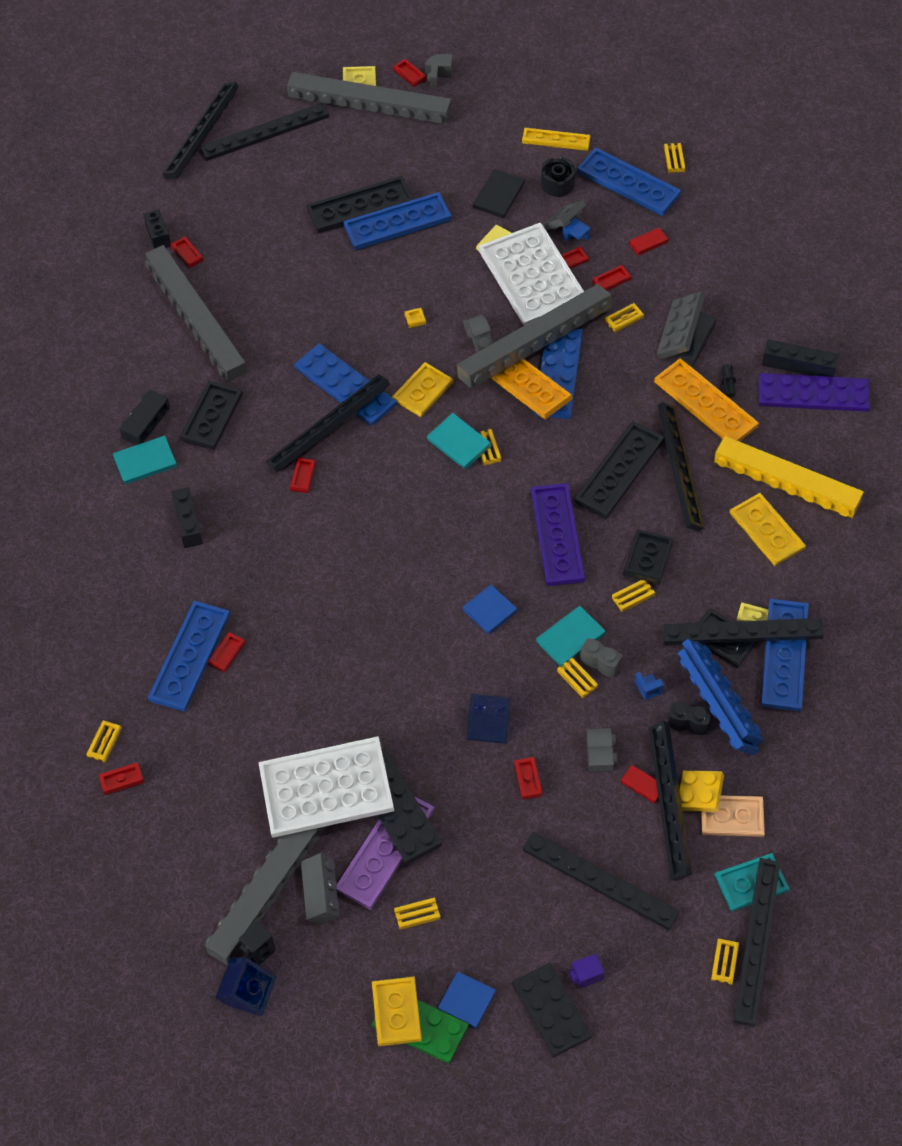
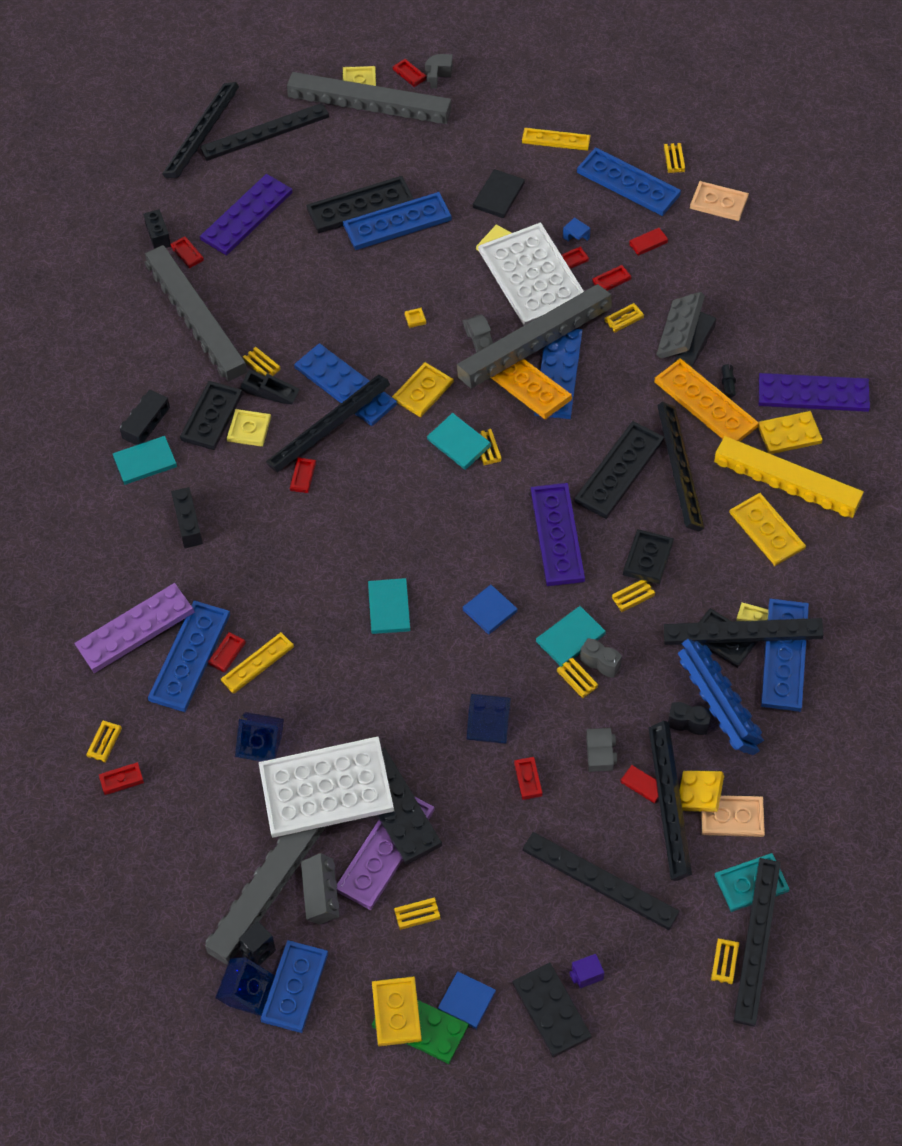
black brick [541,157,575,197] -> none
dark grey plate [542,200,586,230] -> none
blue panel [635,672,664,700] -> none
black brick [762,339,839,377] -> none
none -> medium lavender plate [75,583,195,673]
none -> dark purple plate [200,174,293,256]
none -> yellow tile [221,632,294,694]
none -> light yellow tile [227,409,271,447]
none -> clear blue slope [235,712,284,762]
none -> black slope [240,369,299,404]
none -> yellow tile [243,347,280,376]
none -> blue plate [260,940,328,1033]
none -> teal tile [368,578,410,634]
none -> light nougat tile [690,181,749,221]
none -> yellow plate [758,411,823,454]

